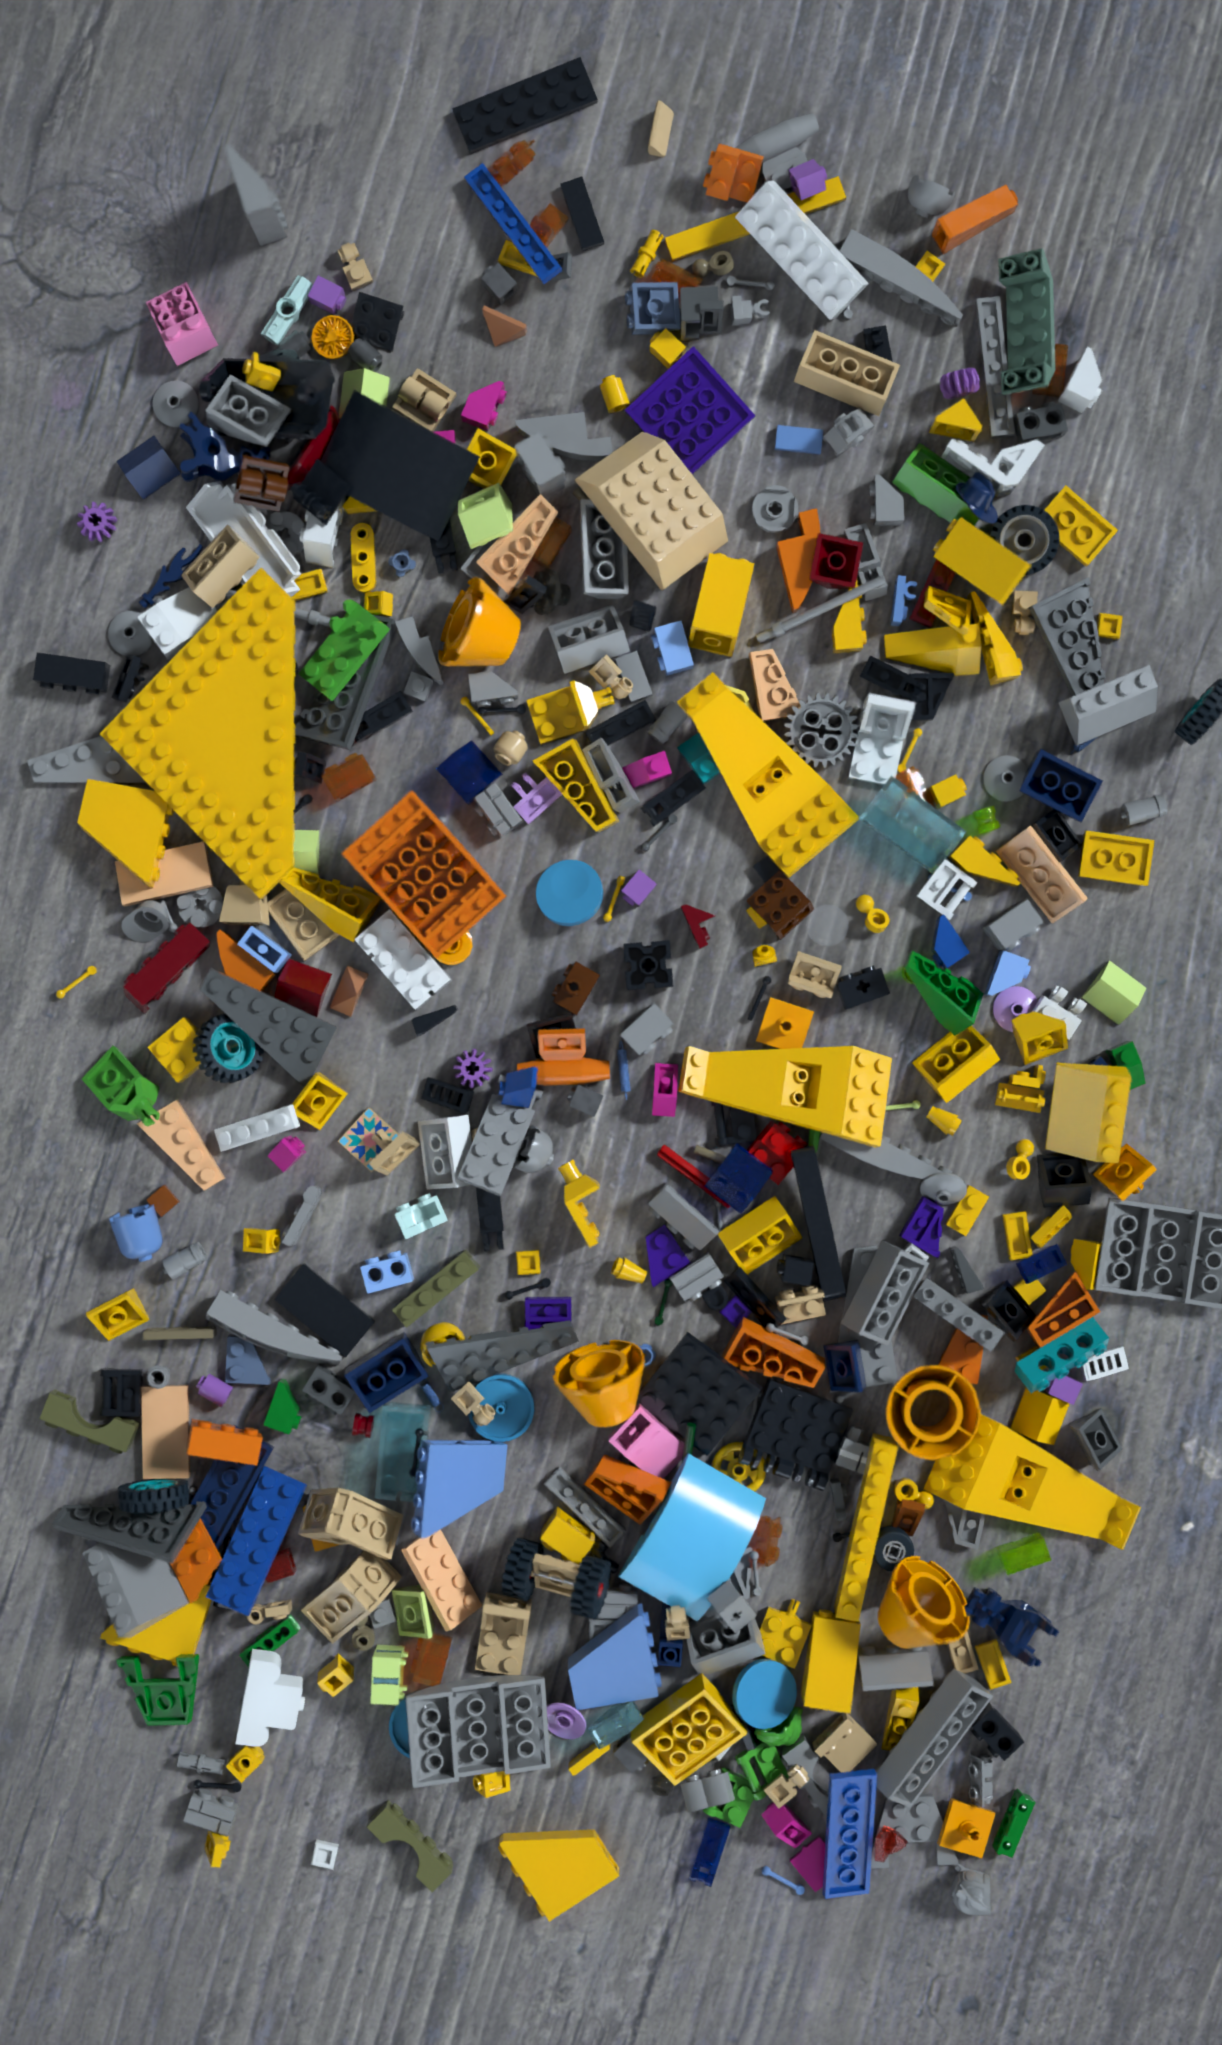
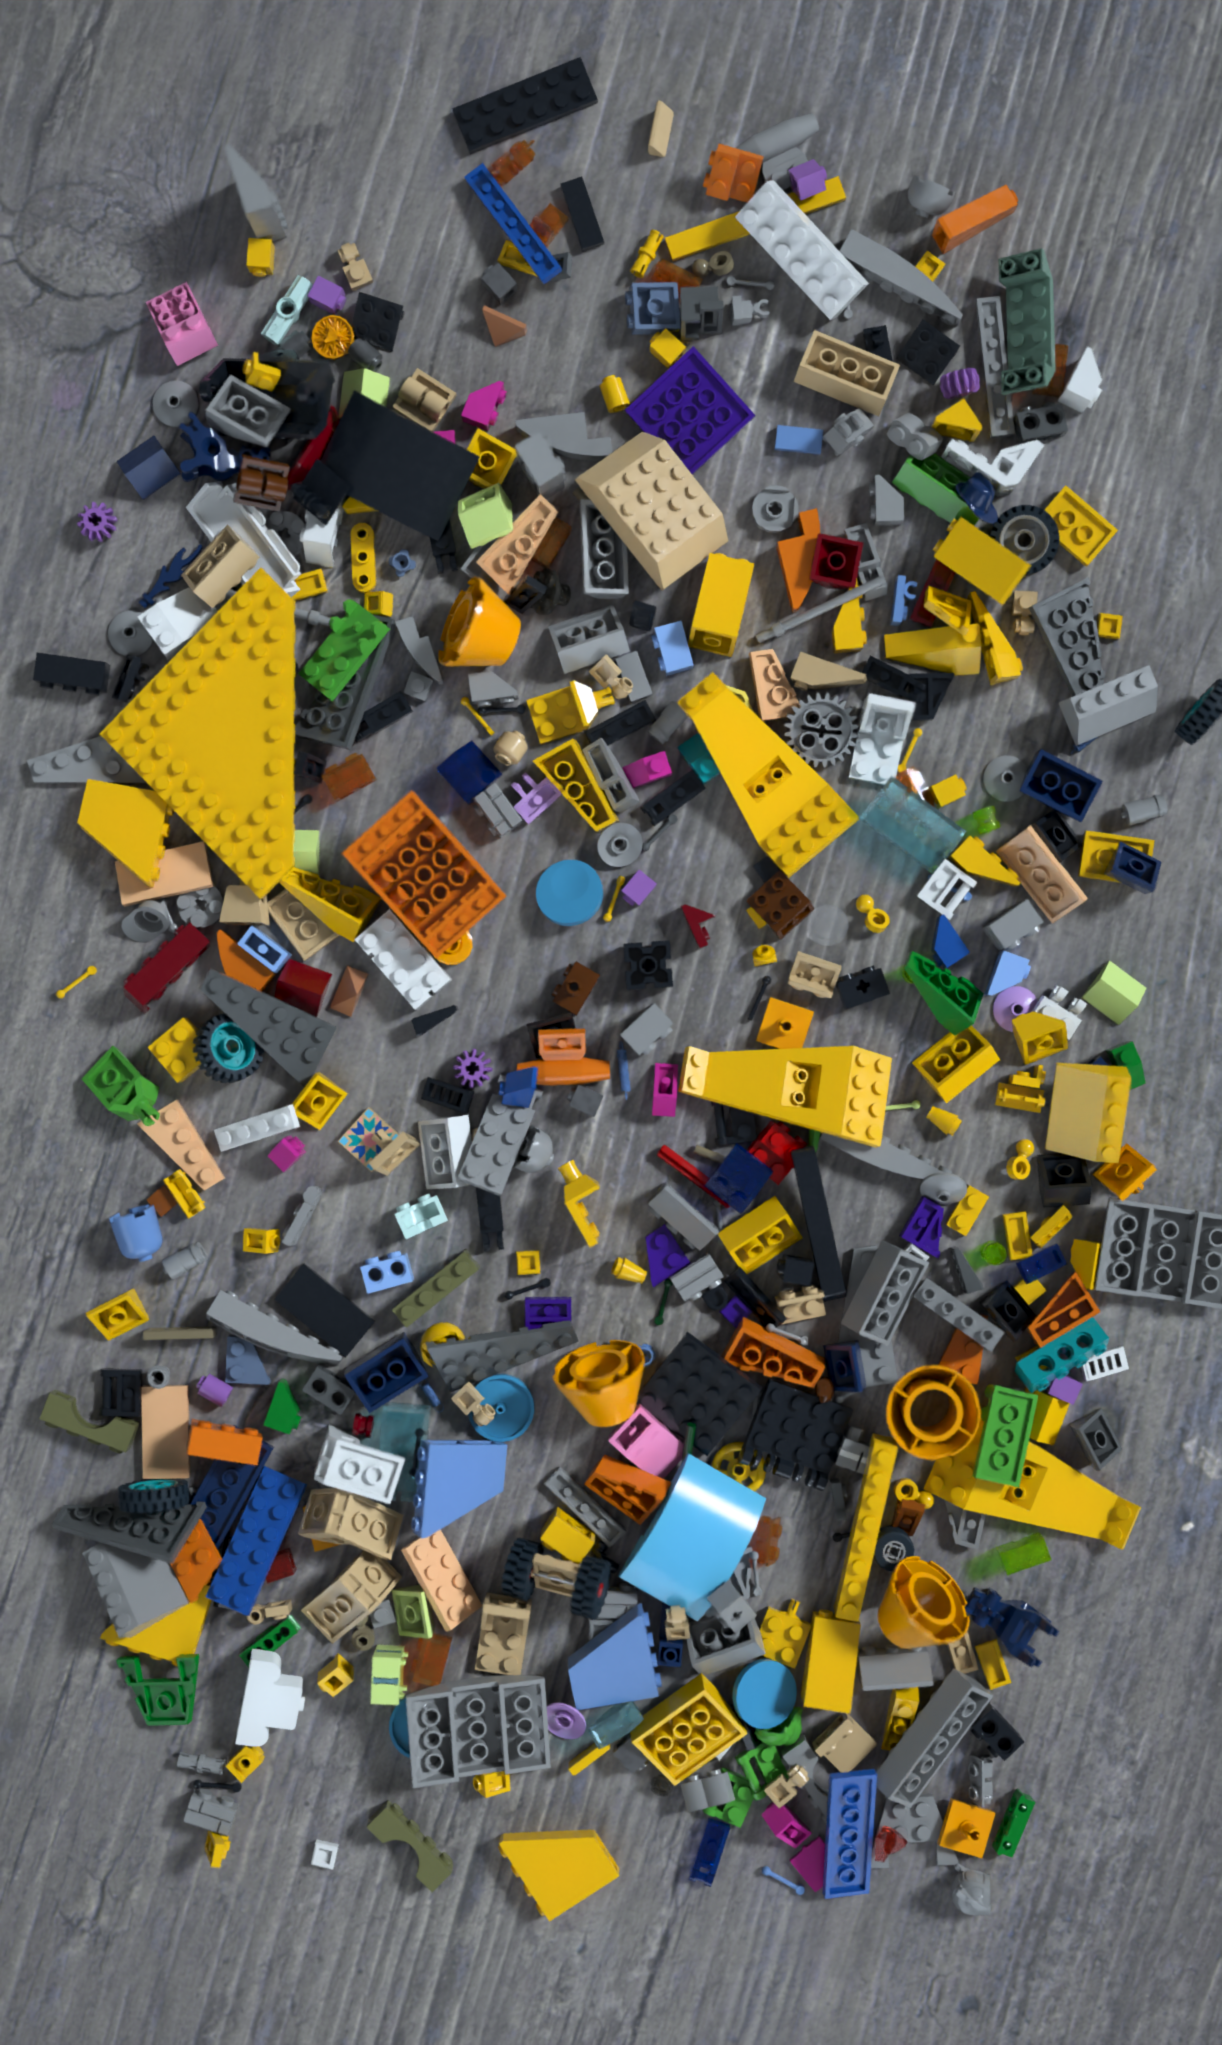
none -> yellow hinge [163,1169,206,1219]
none -> yellow brick [246,238,275,277]
none -> white bracket [314,1425,405,1504]
none -> light grey dish [597,822,643,867]
none -> tan slope [790,652,867,691]
none -> reddish brown piece [815,1377,835,1403]
none -> light grey brick [887,413,943,460]
none -> black hinge [896,319,960,385]
none -> bright green hinge [972,1384,1038,1487]
none -> clear neon green wheel [980,1240,1007,1266]
none -> dark blue slope [1104,842,1162,894]

